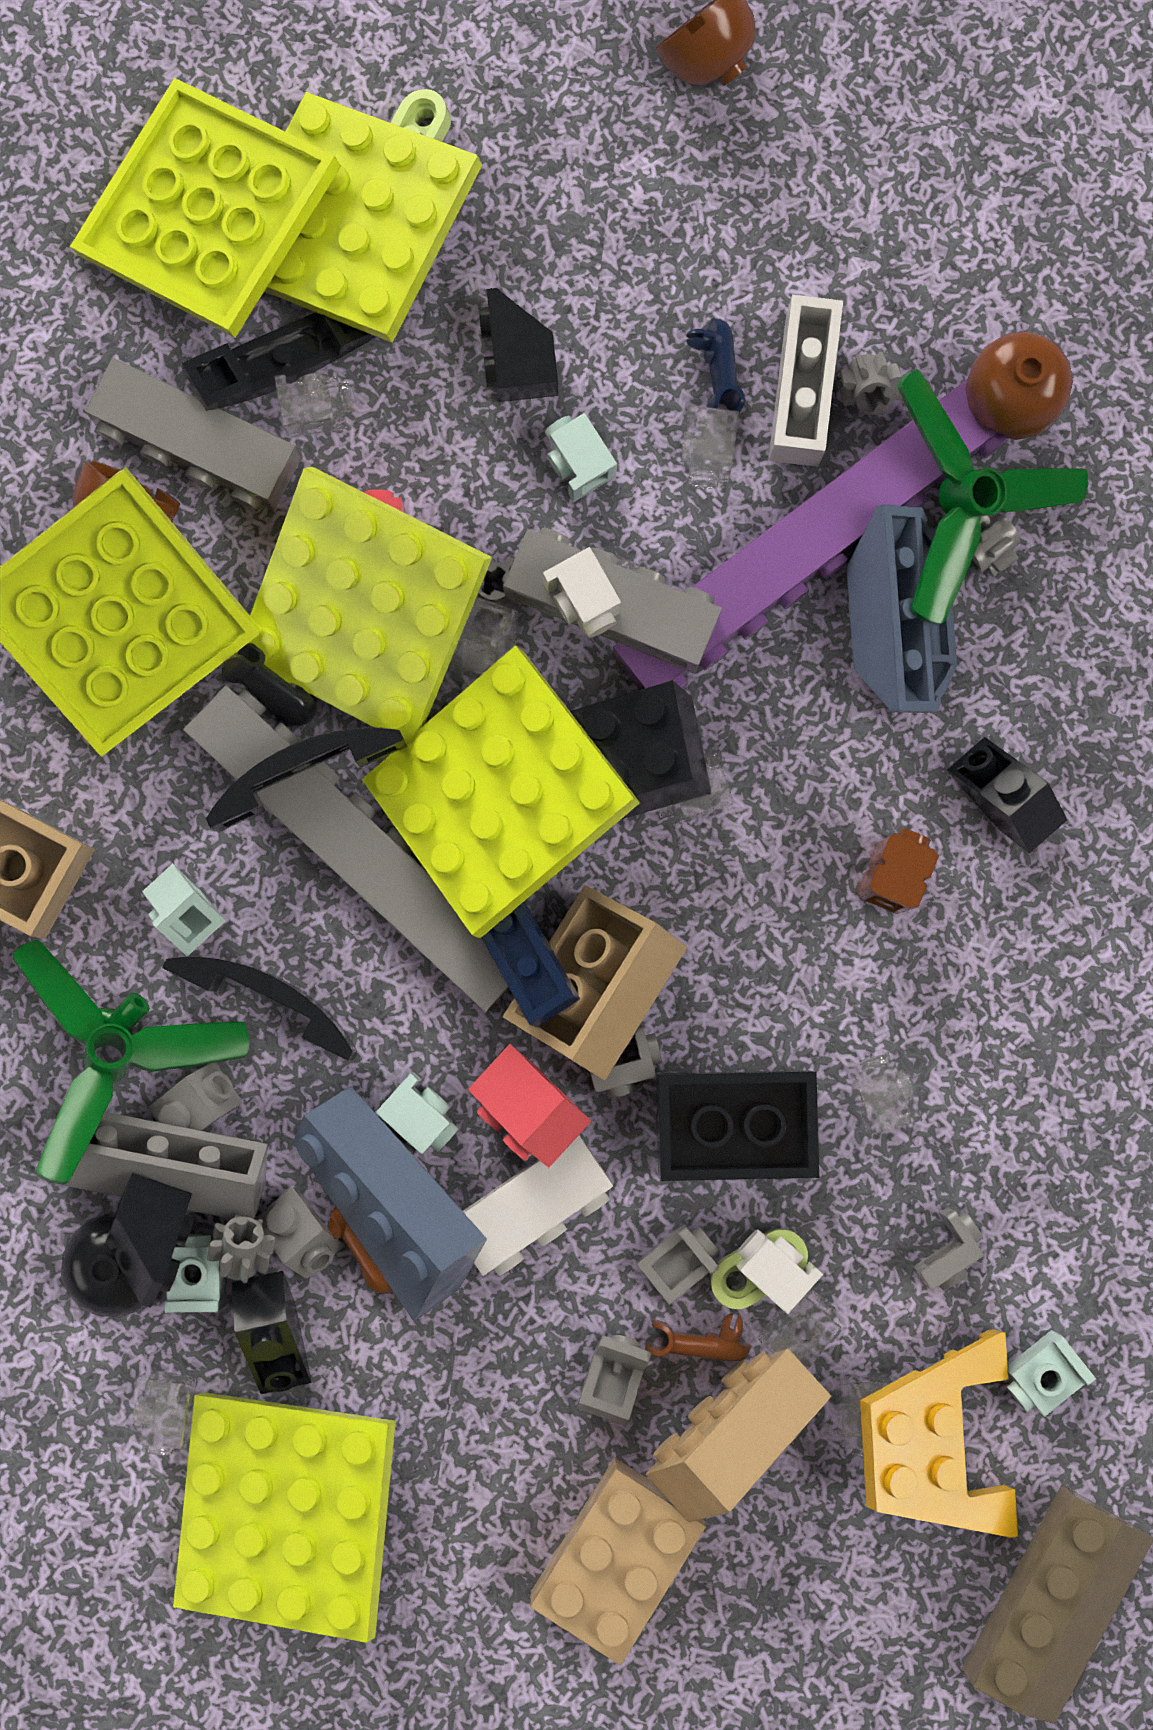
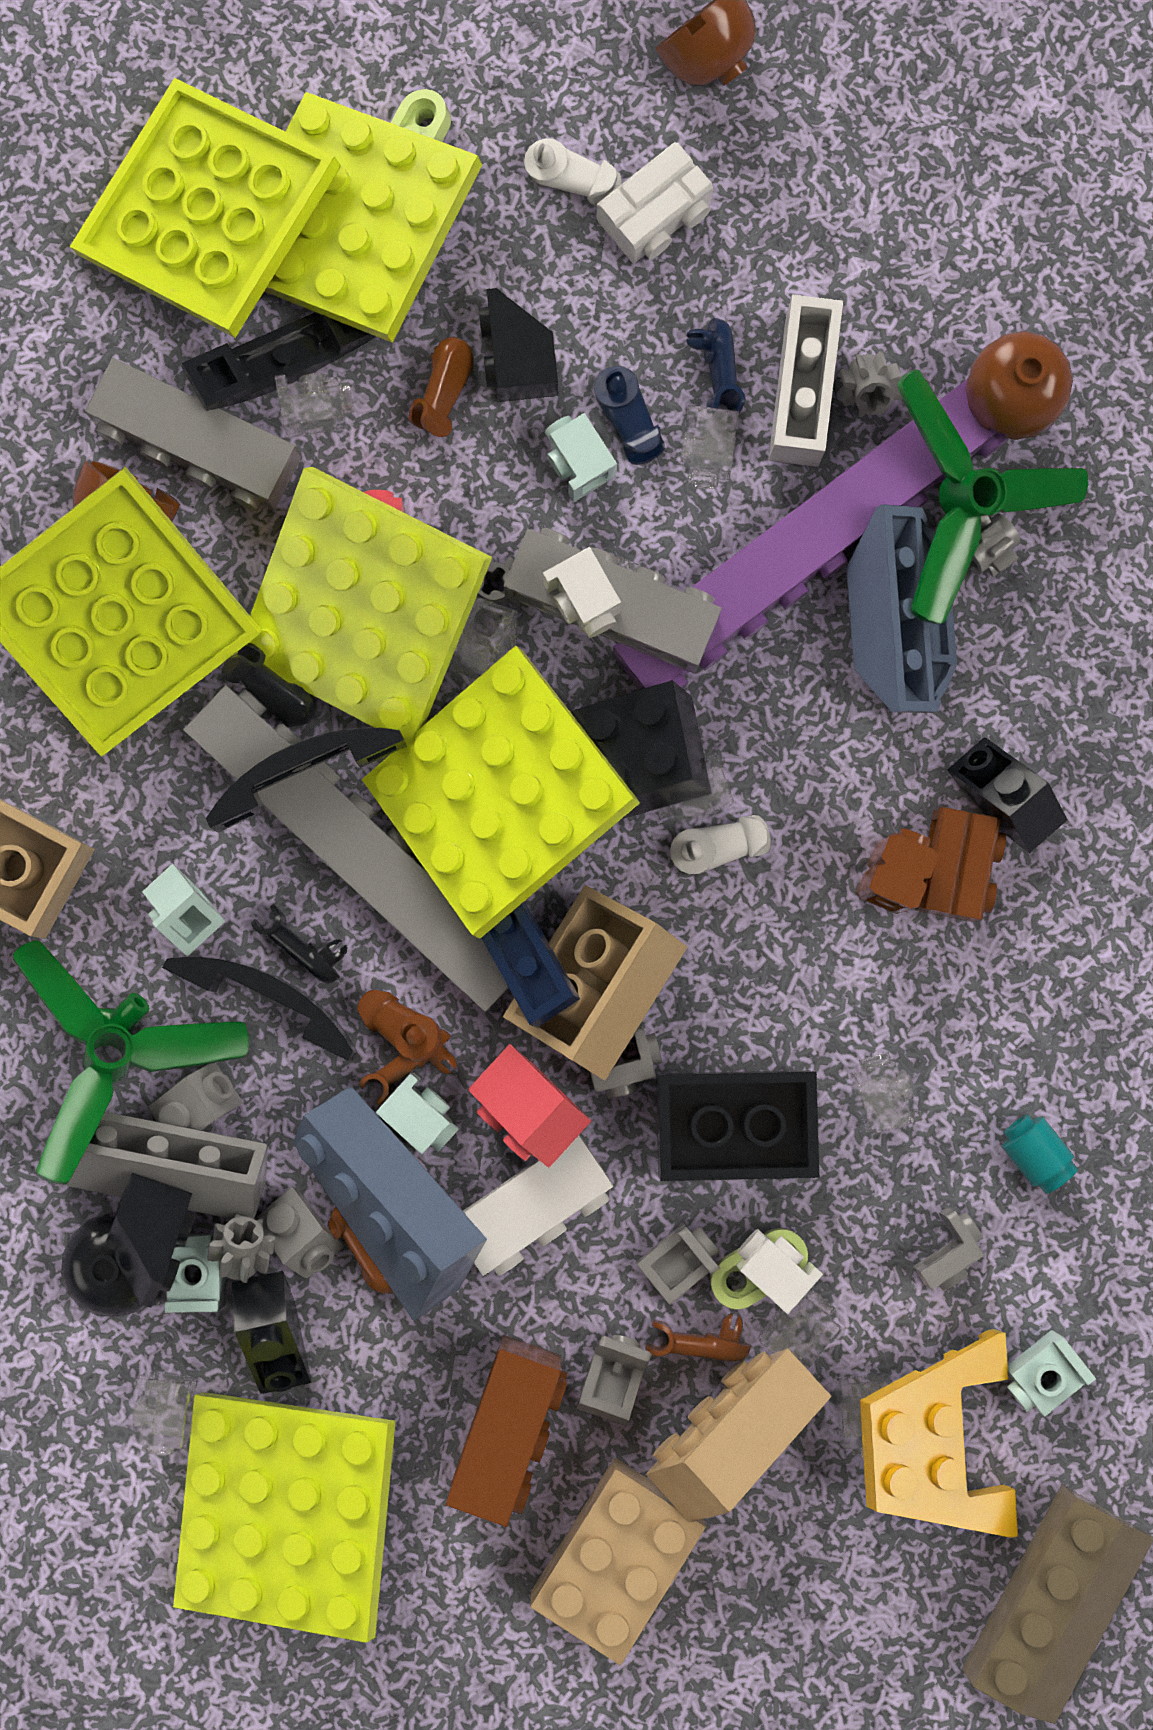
none -> black piece [251,903,348,984]
none -> dark orange piece [357,989,441,1062]
none -> dark orange piece [358,1029,457,1106]
none -> dark orange piece [408,336,474,437]
none -> dark orange brick [446,1335,568,1527]
none -> white piece [524,138,622,206]
none -> dark blue piece [594,366,665,465]
none -> white brick [596,142,714,264]
none -> white piece [670,815,771,874]
none -> dark orange brick [914,807,1006,922]
none -> teal brick [1002,1114,1078,1194]

